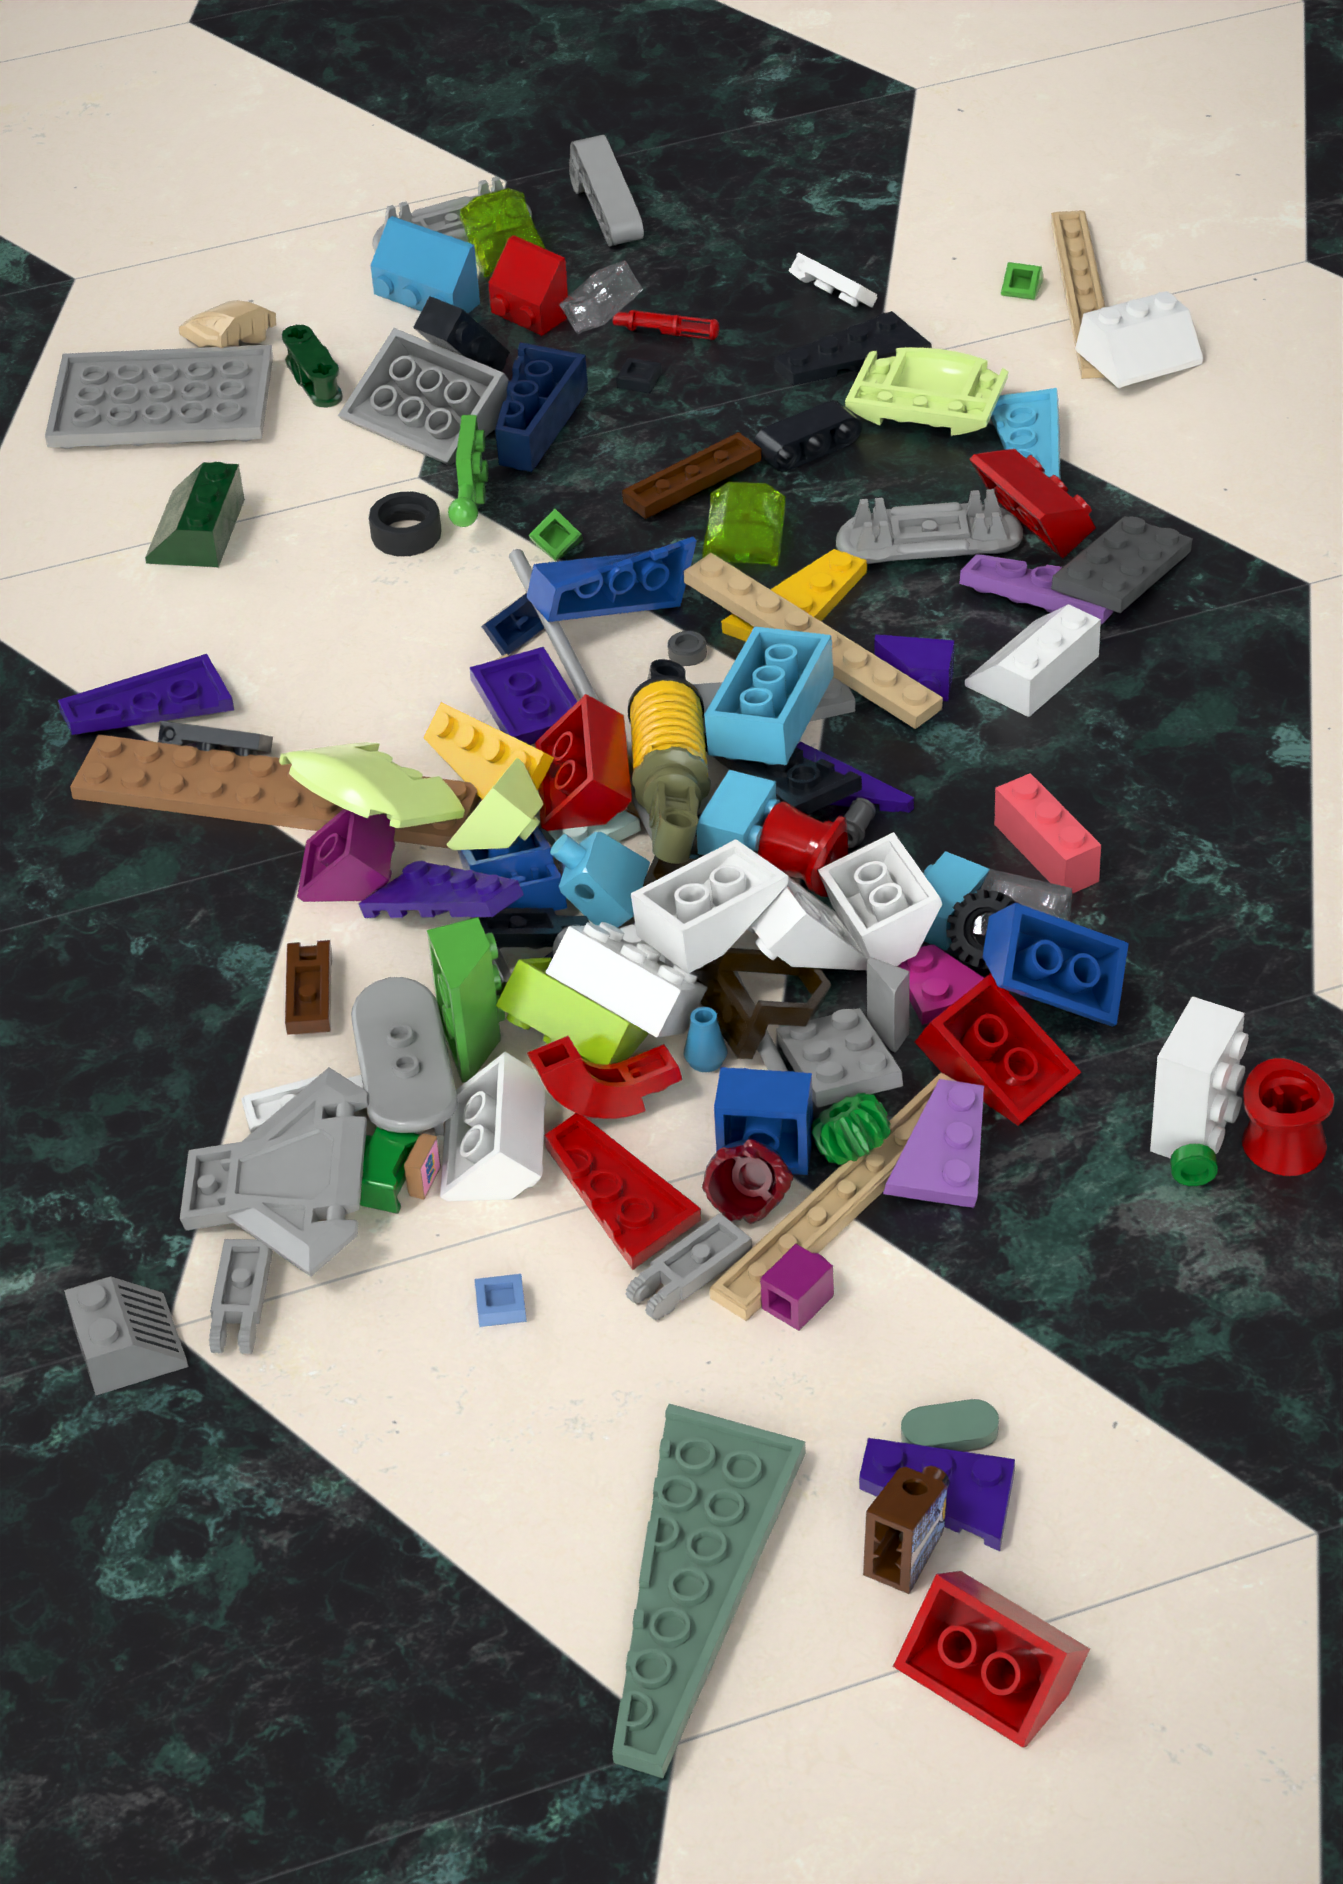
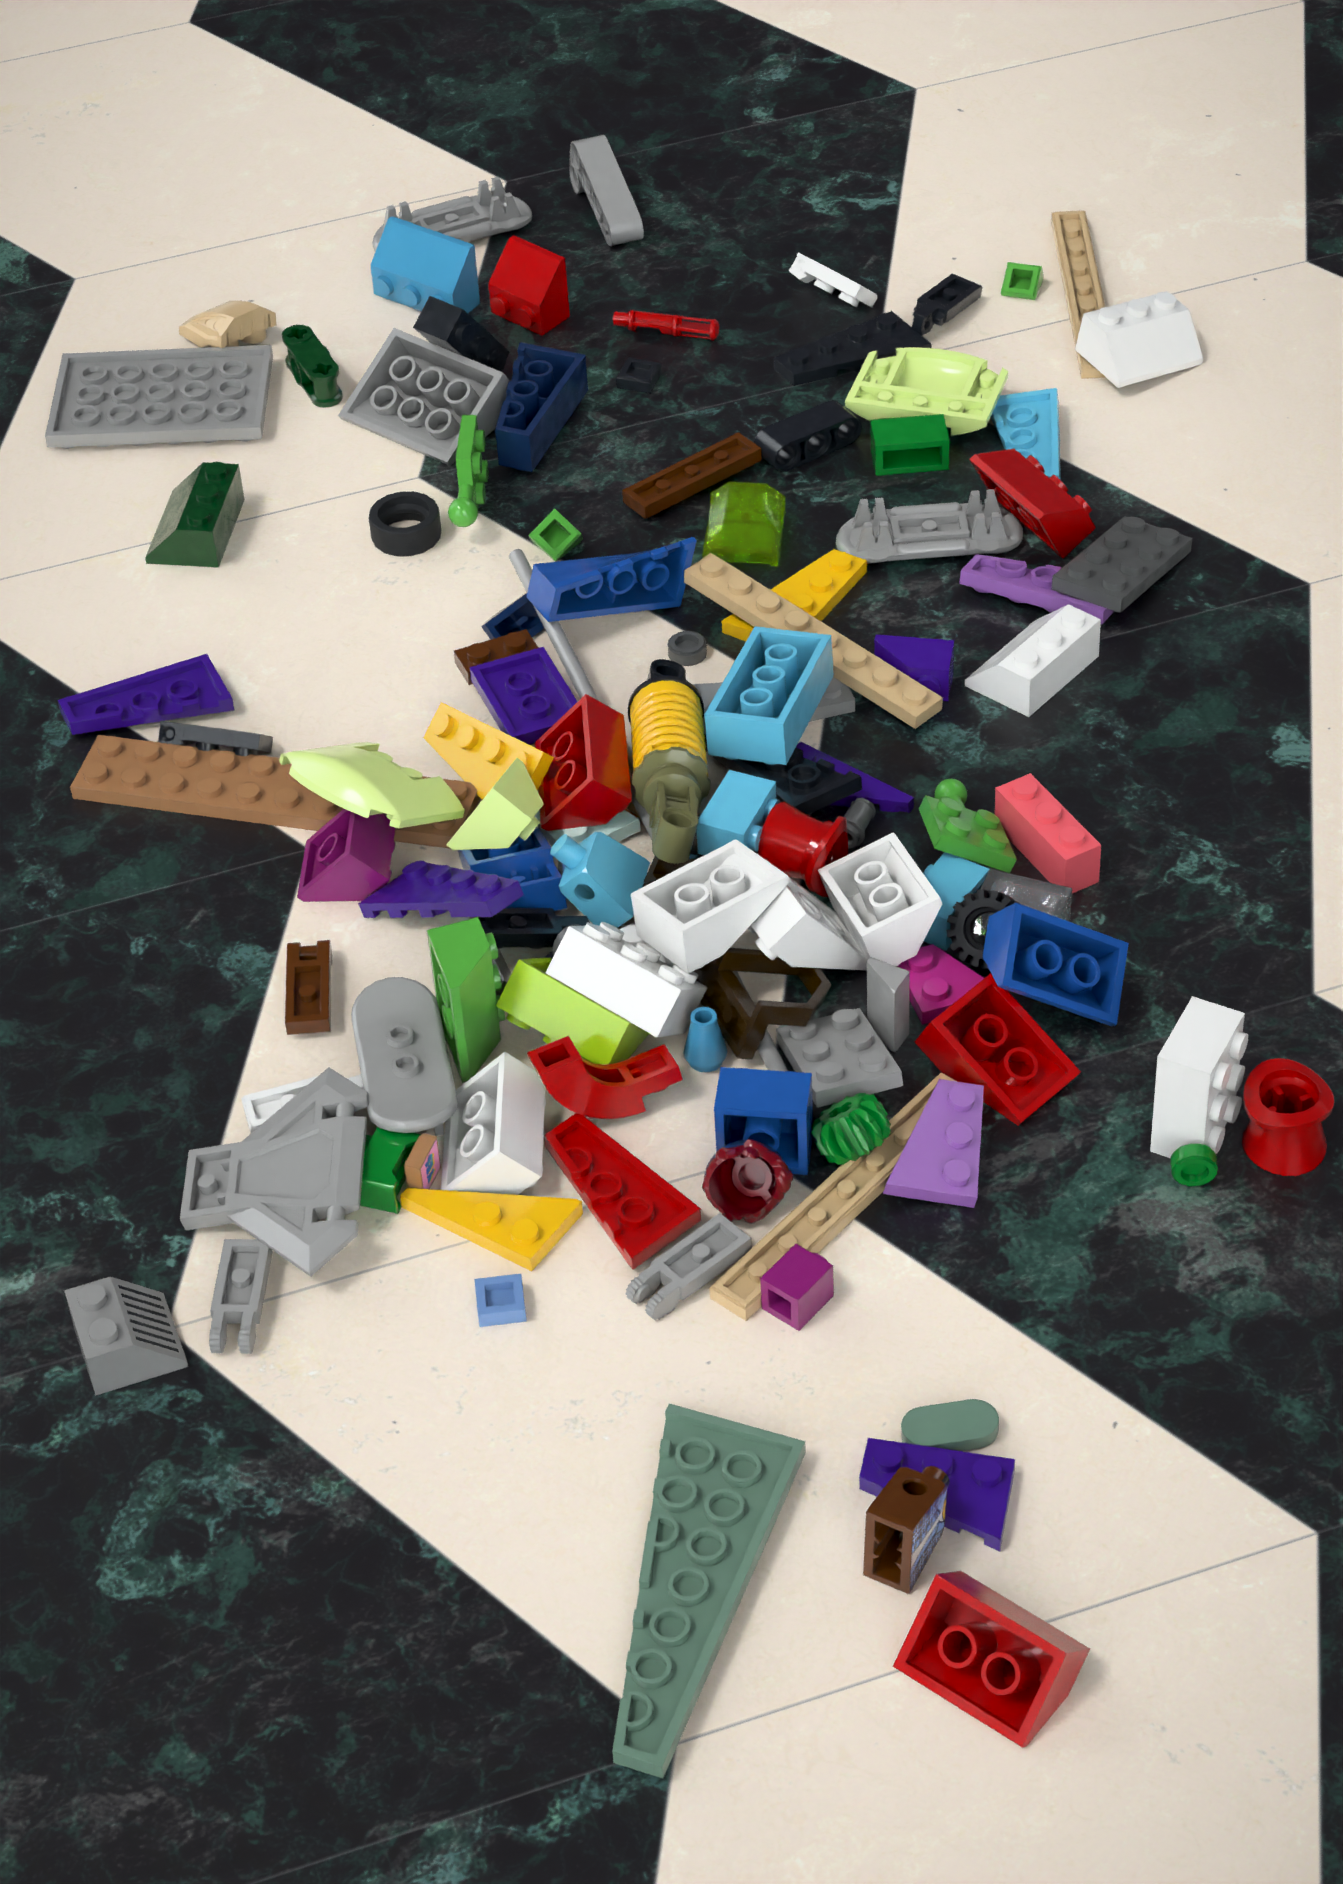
clear neon green slope [460,188,545,278] -> none
clear brick [559,260,643,334] -> none
none -> yellow wing [400,1188,583,1271]
none -> reddish brown plate [454,629,539,685]
none -> green brick [871,414,949,476]
none -> black hinge [910,273,982,335]
none -> bright green plate [919,778,1017,873]

